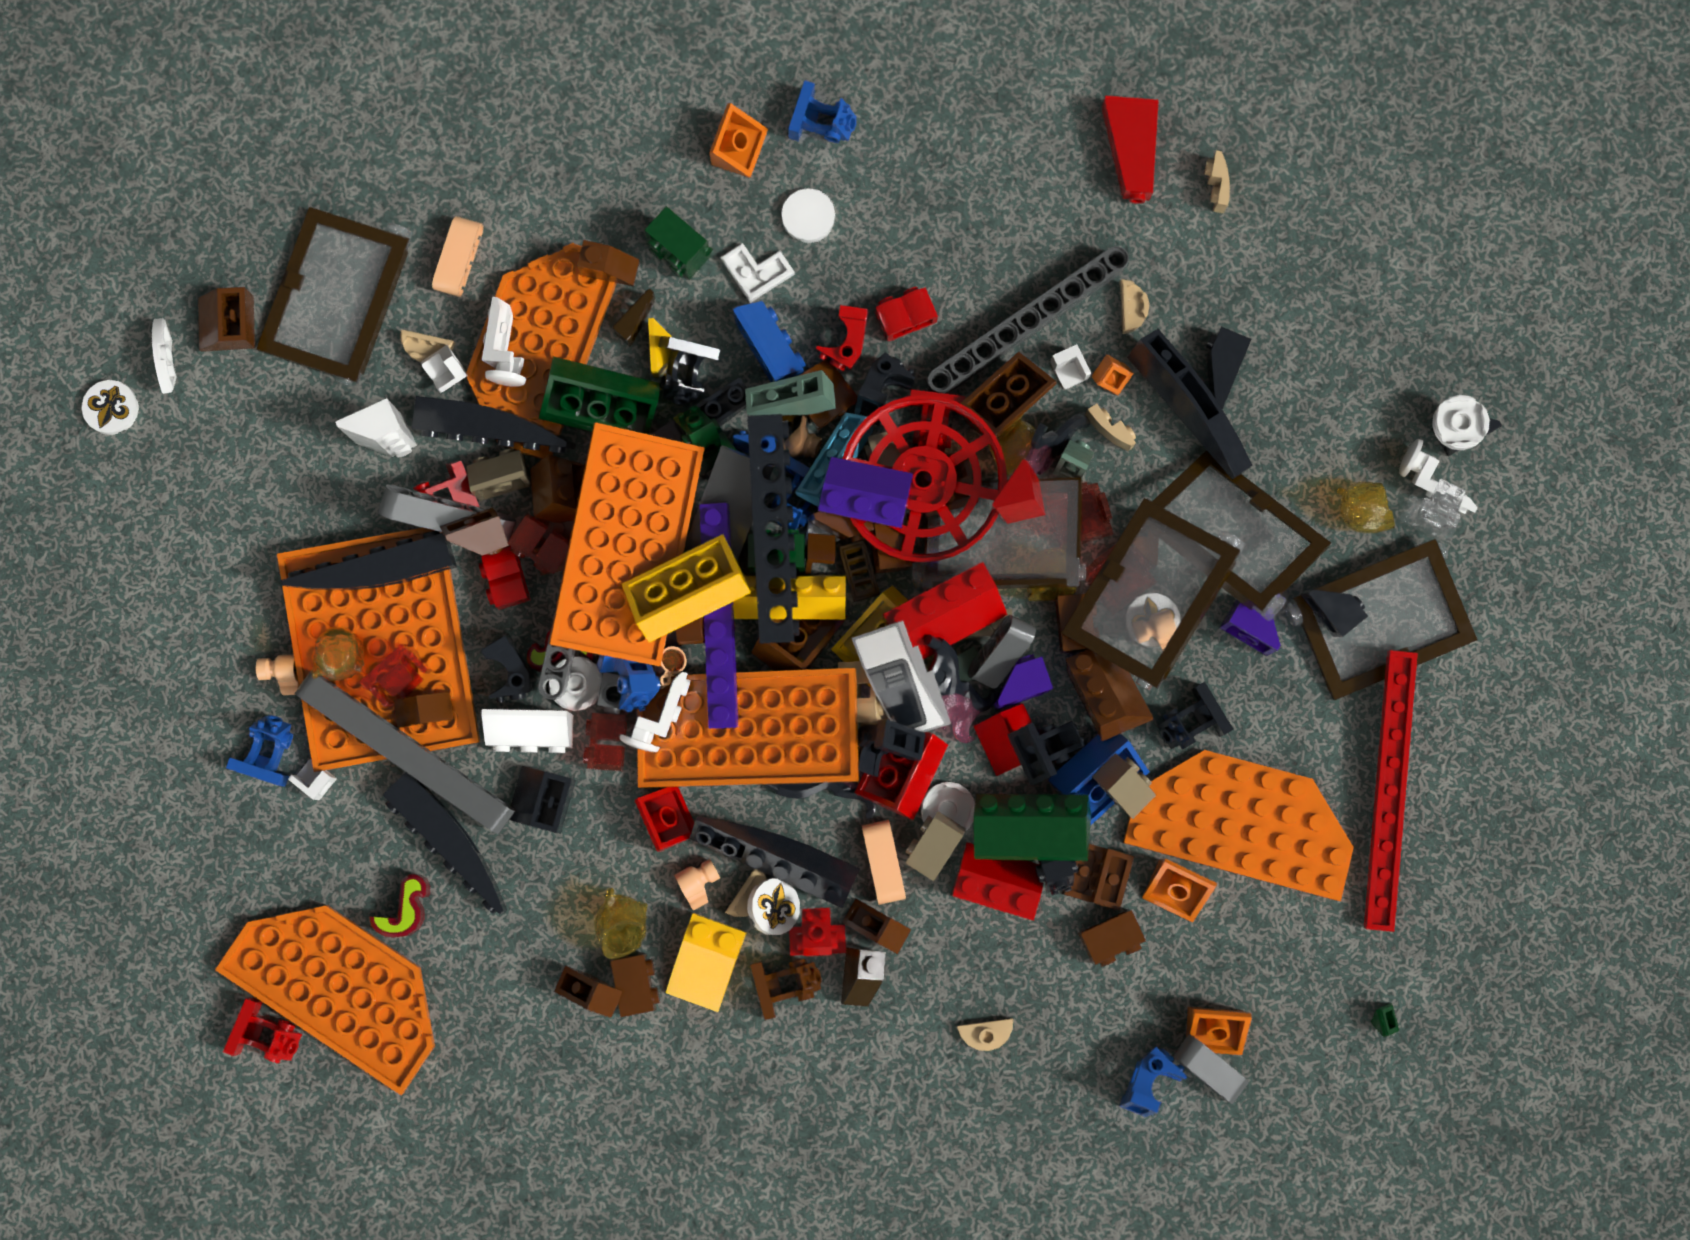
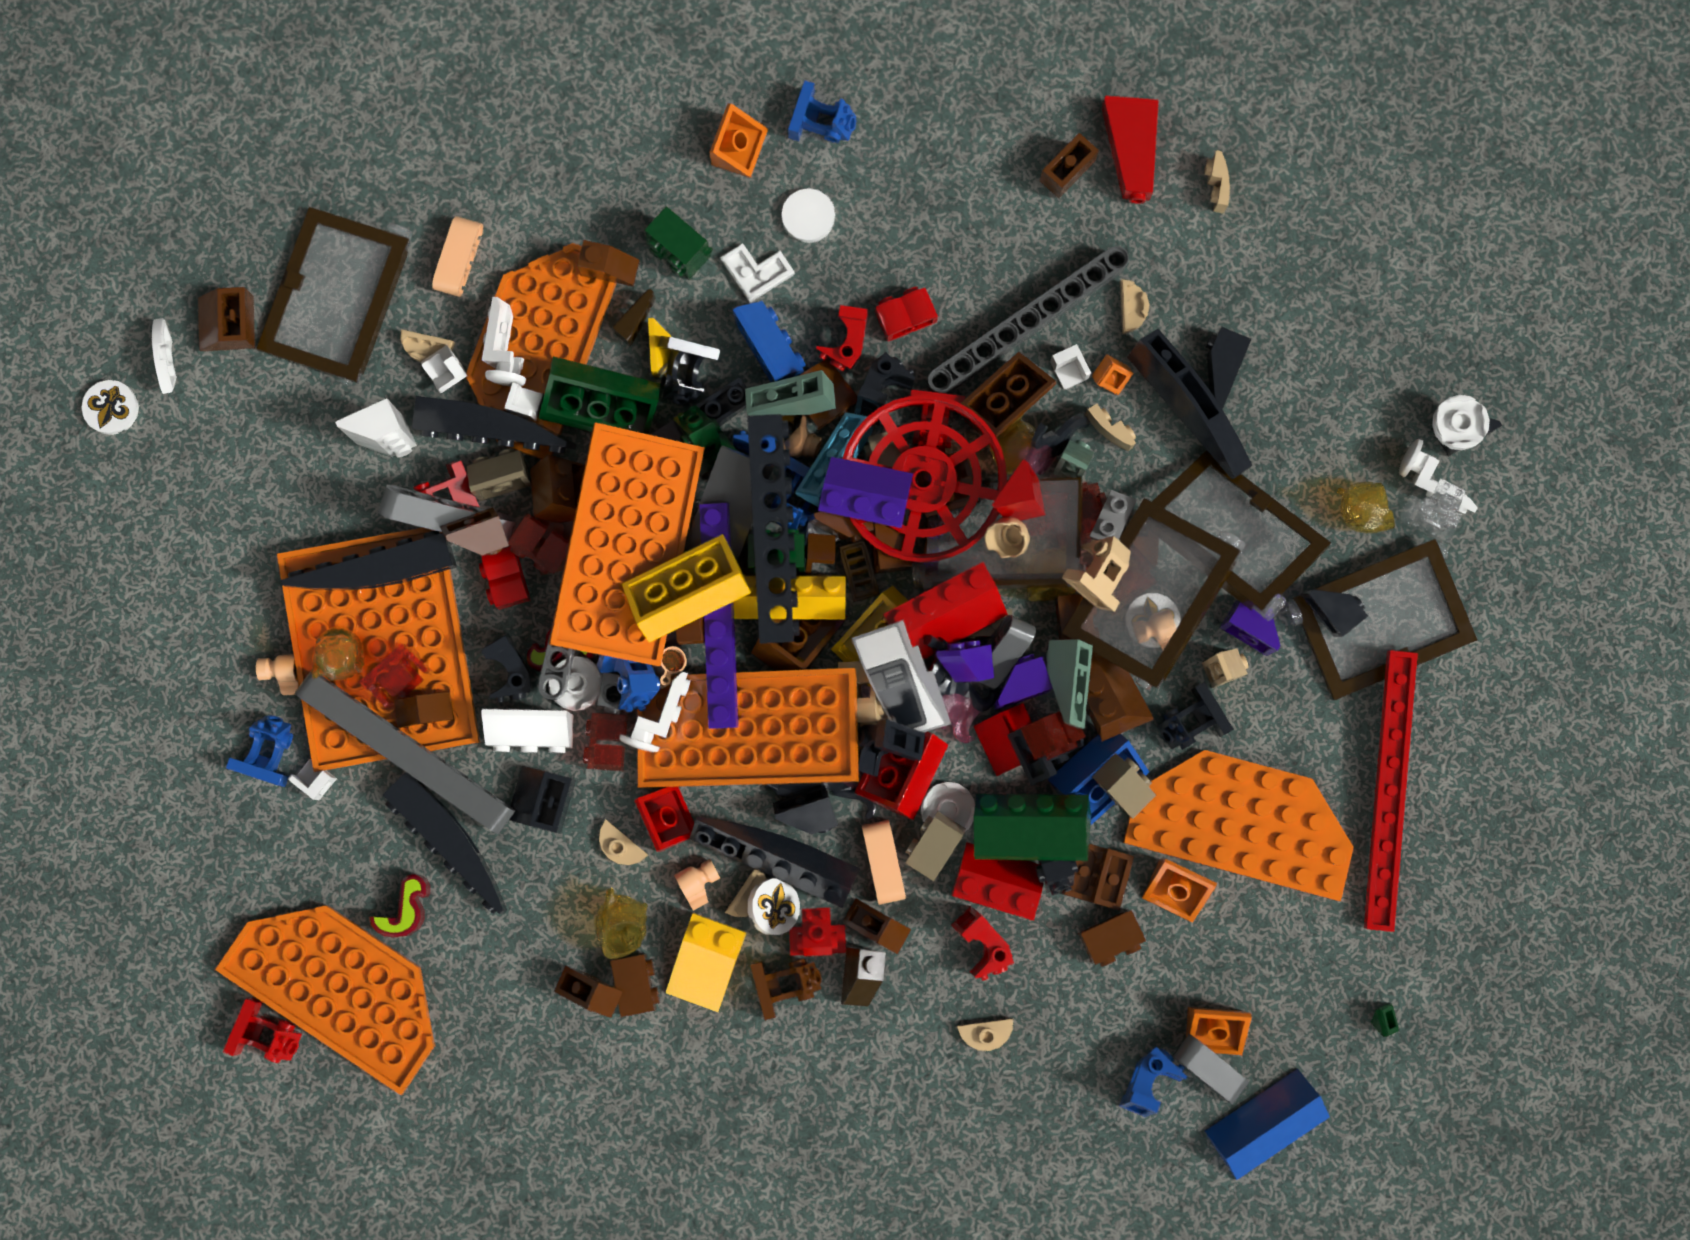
none -> white panel [505,382,544,421]
none -> tan plate [599,820,649,865]
none -> black slope [772,786,838,835]
none -> dark purple slope [937,640,994,682]
none -> red tile [951,906,1014,981]
none -> tan hair [984,517,1030,558]
none -> clear red piece [1021,711,1085,760]
none -> reddish brown brick [1039,133,1099,199]
none -> sand green slope [1046,640,1093,729]
none -> tan tile [1062,536,1131,612]
none -> light grey hinge [1090,490,1137,540]
none -> tan slope [1202,649,1248,688]
none -> blue slope [1204,1069,1330,1180]

